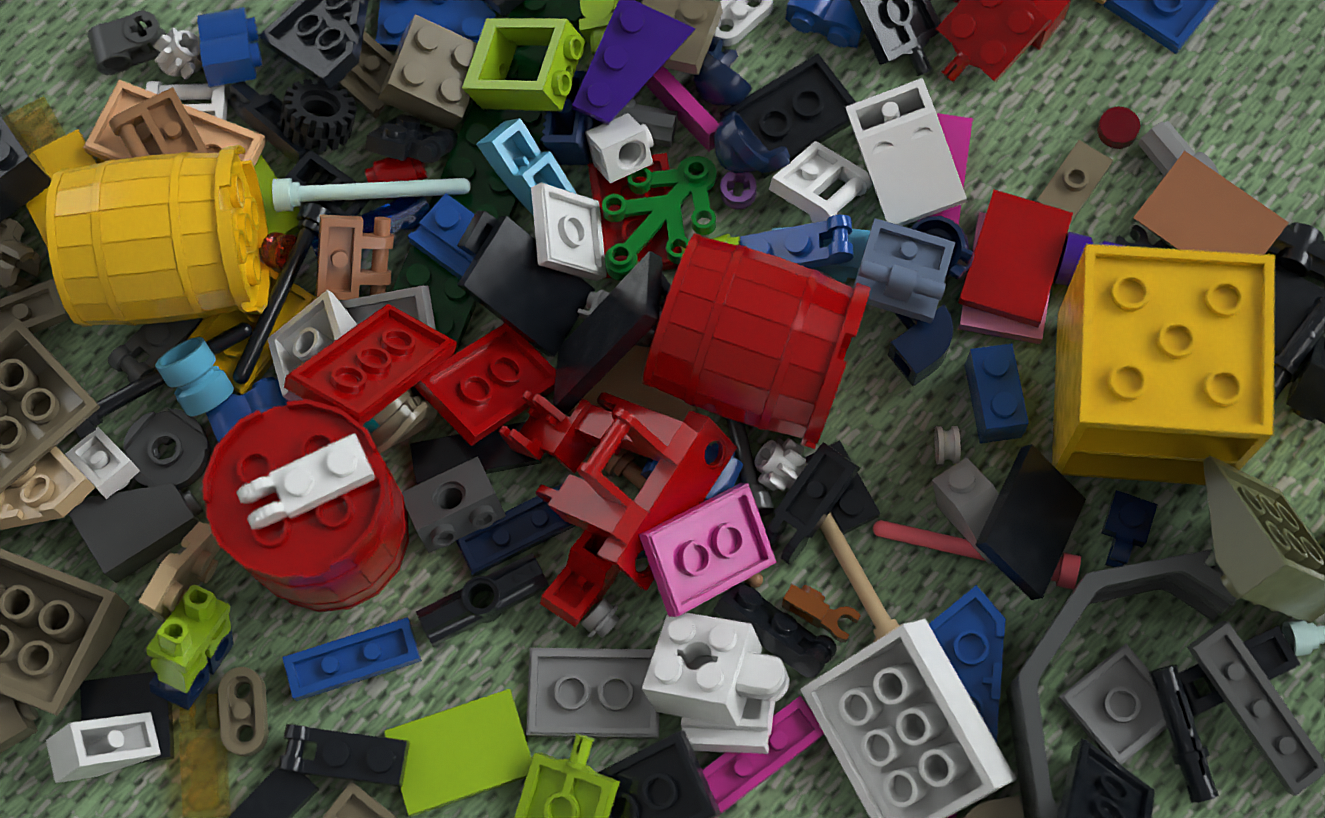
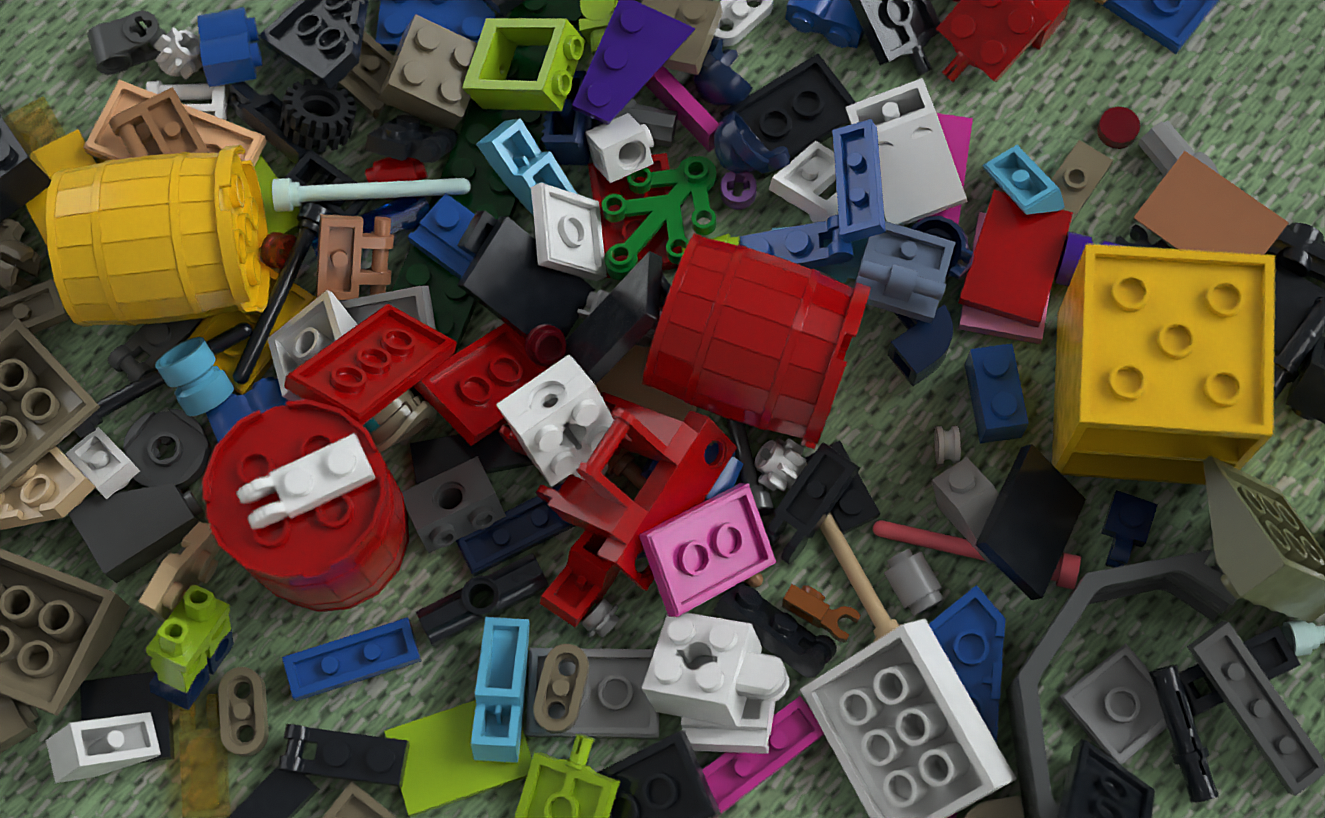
none -> medium azure slope [471,617,529,762]
none -> white brick [496,354,614,487]
none -> dark red plate [525,324,566,366]
none -> dark tan plate [533,644,589,734]
none -> blue plate [832,119,886,243]
none -> light grey brick [884,549,944,616]
none -> medium azure slope [983,145,1065,215]

